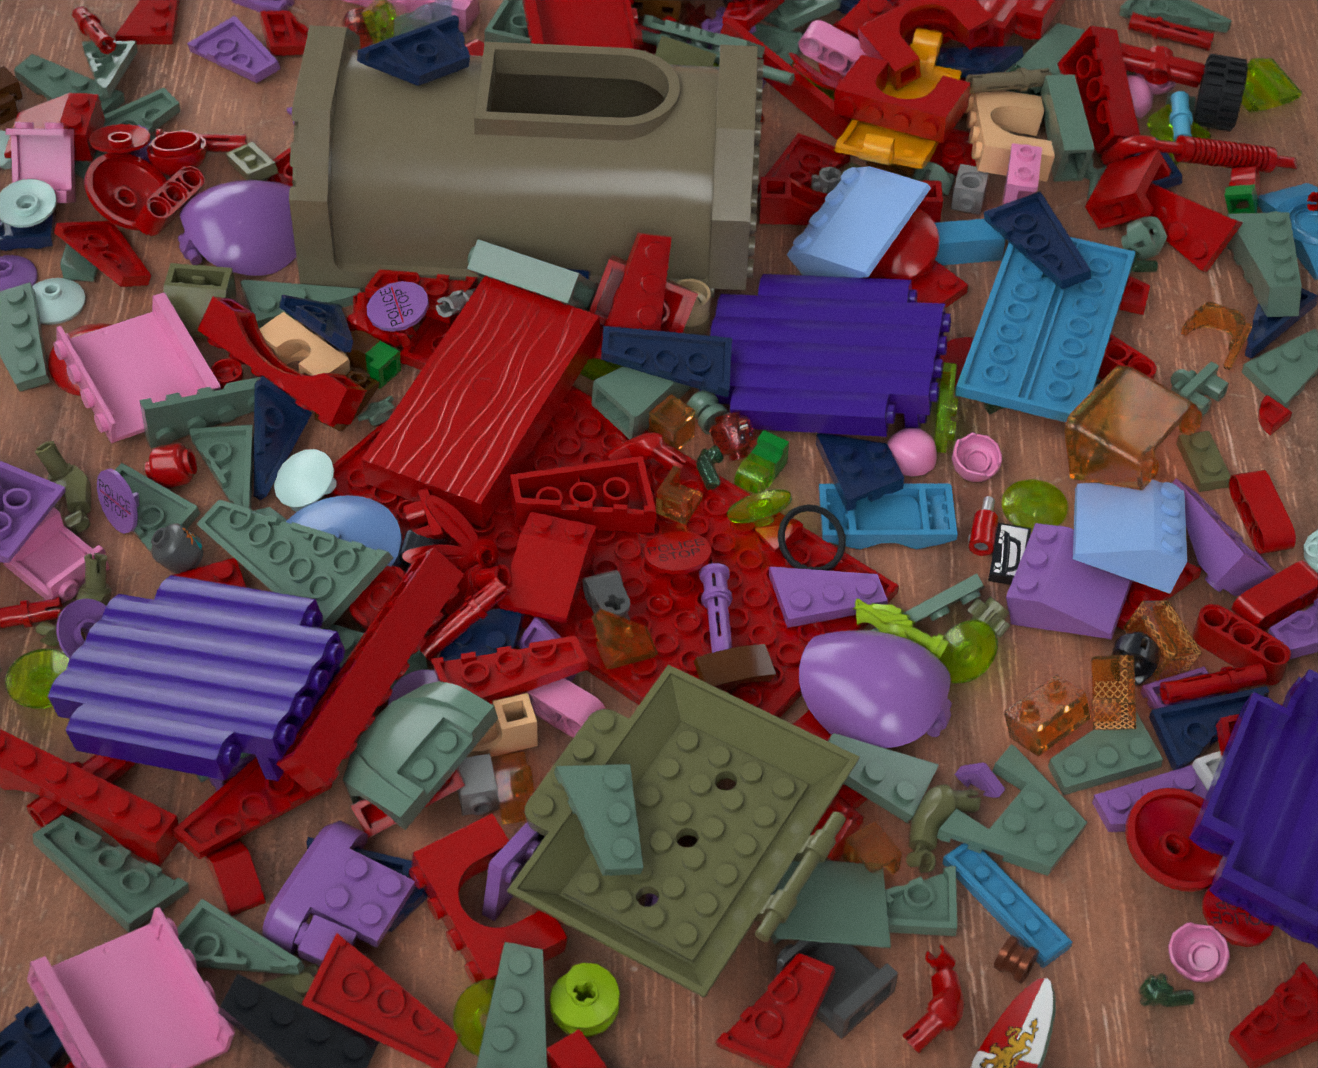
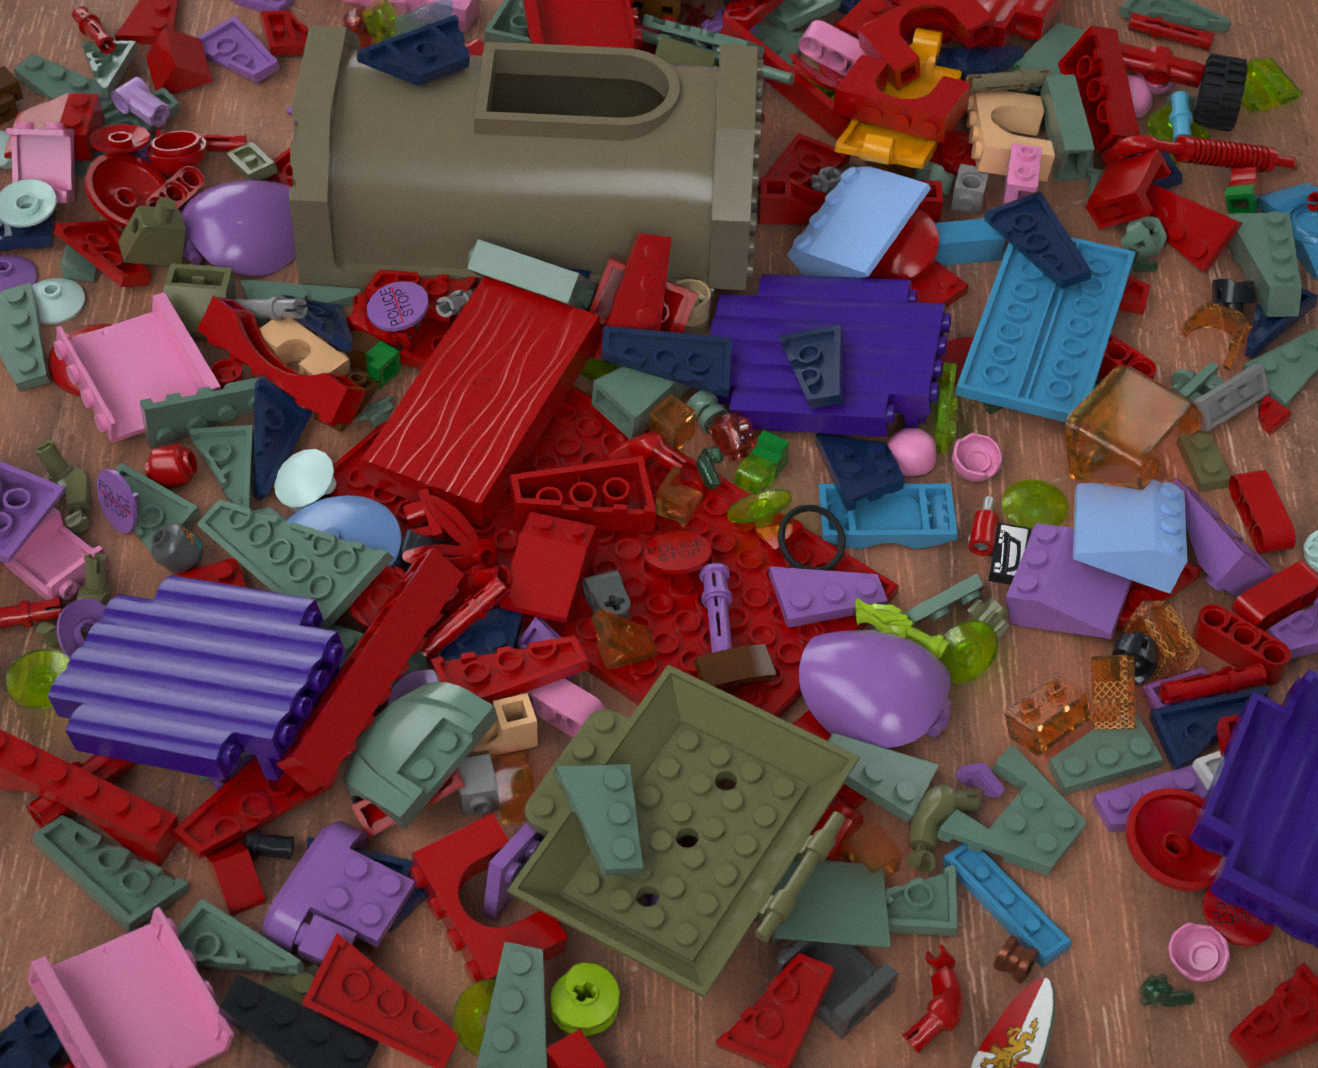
none -> lavender piece [111,77,170,128]
none -> olive torso [118,197,186,266]
none -> red slope [146,28,213,95]
none -> light grey pin [233,296,308,321]
none -> black pin [246,829,295,860]
none -> dark blue wing [778,324,844,409]
none -> light grey tile [1192,364,1269,432]
none -> black piece [1212,278,1255,317]

